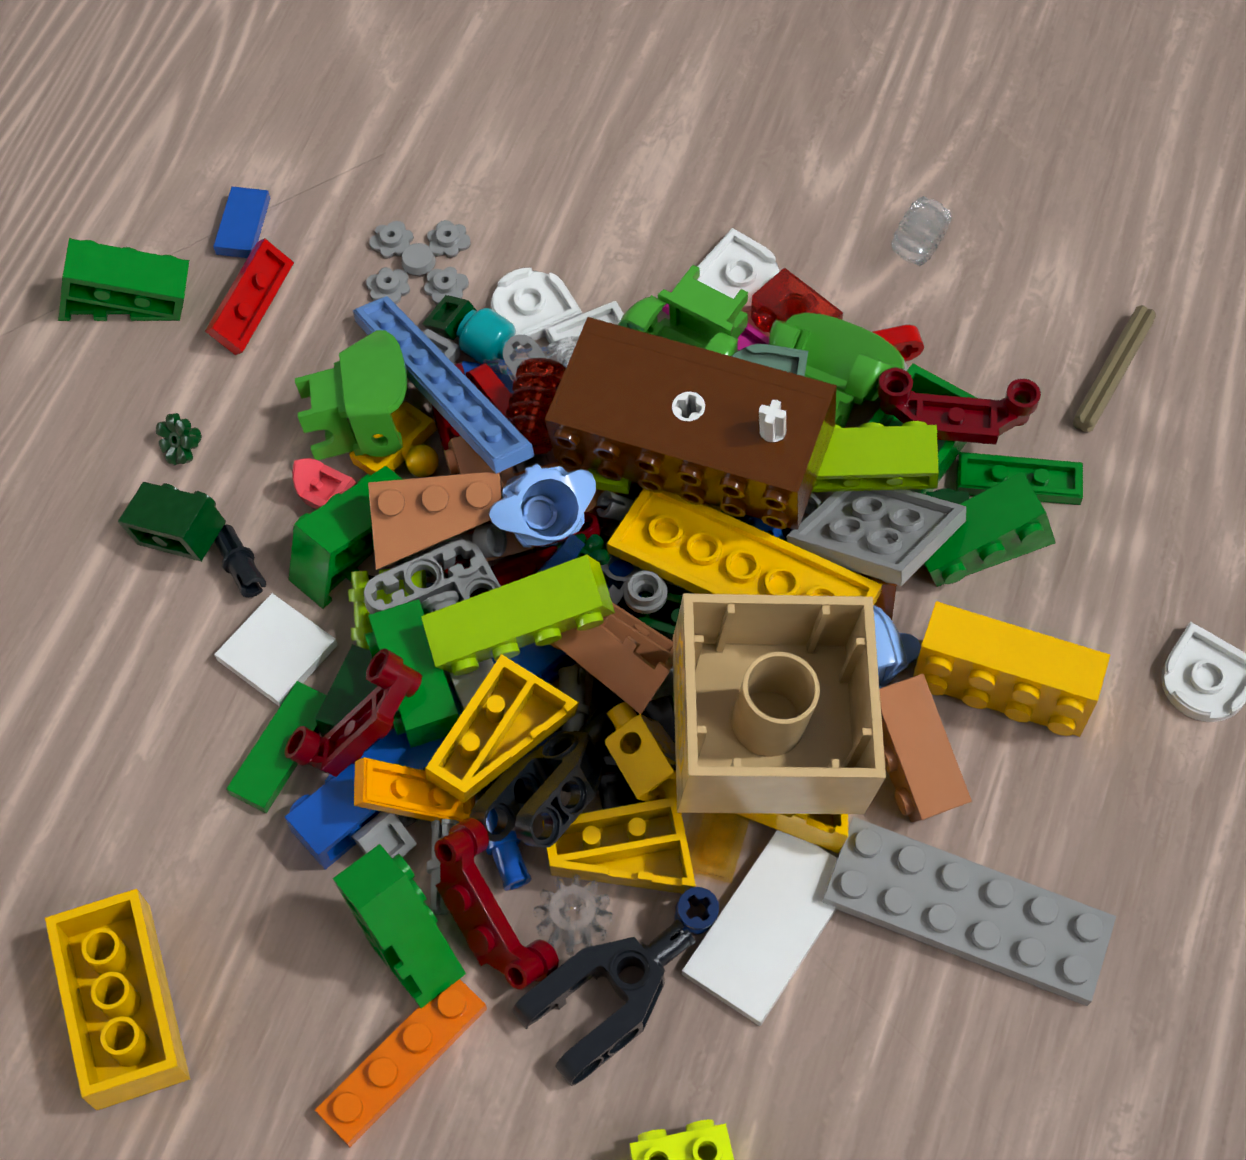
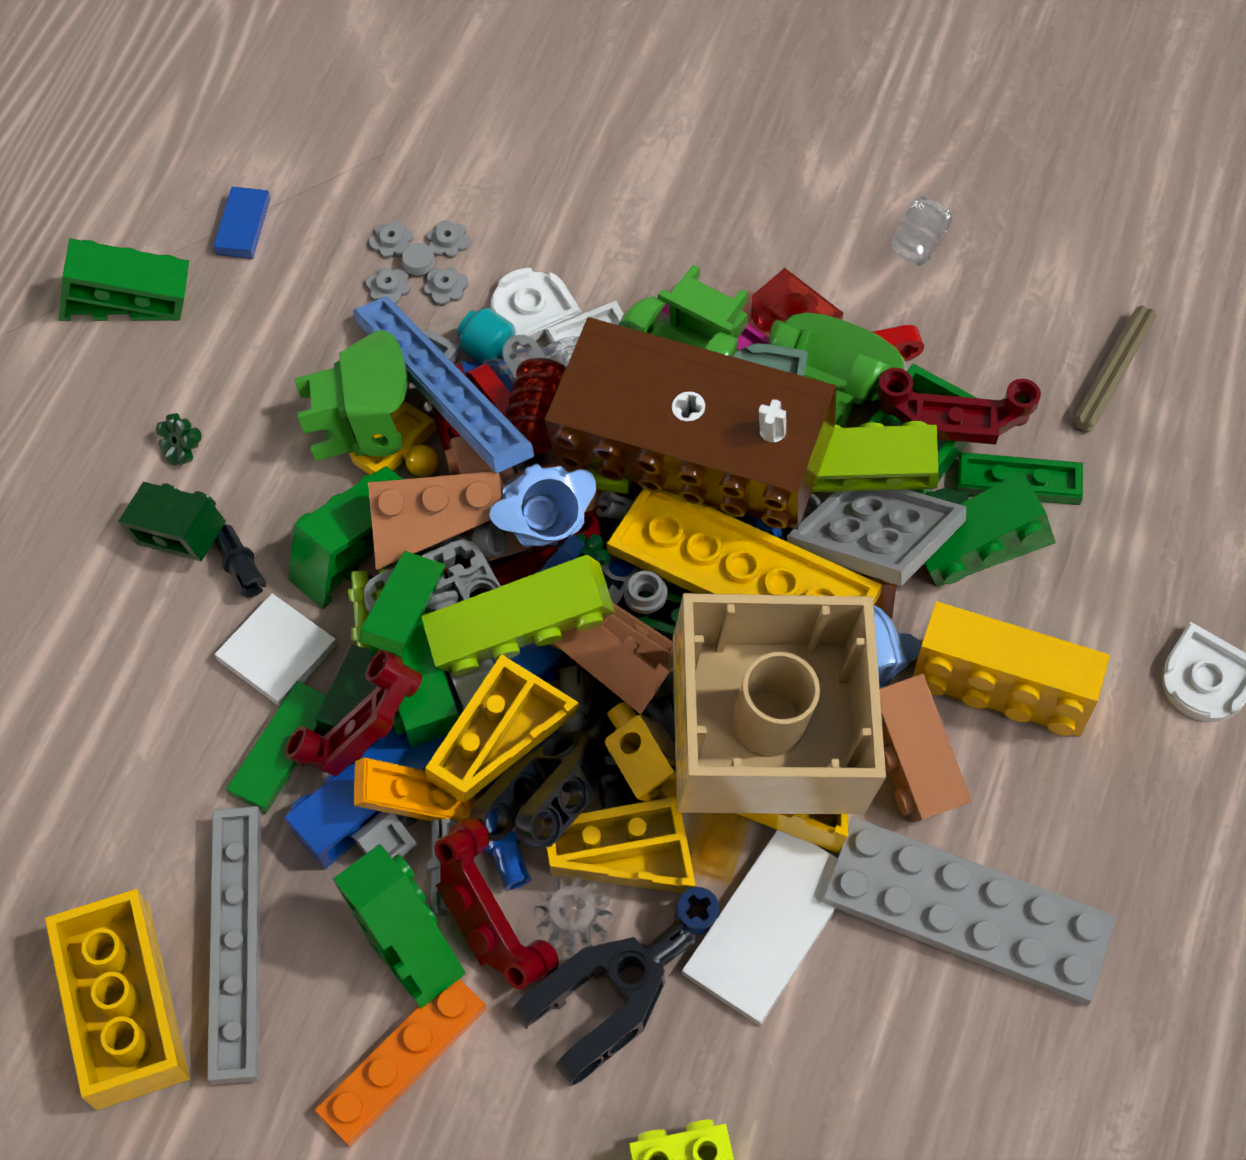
red plate [205,238,294,355] -> none
coral plate [292,458,357,510] -> none
dark green plate [422,295,477,340] -> none
white tile [697,228,780,311] -> none
none -> light grey plate [207,806,261,1085]
none -> green tile [358,551,446,656]

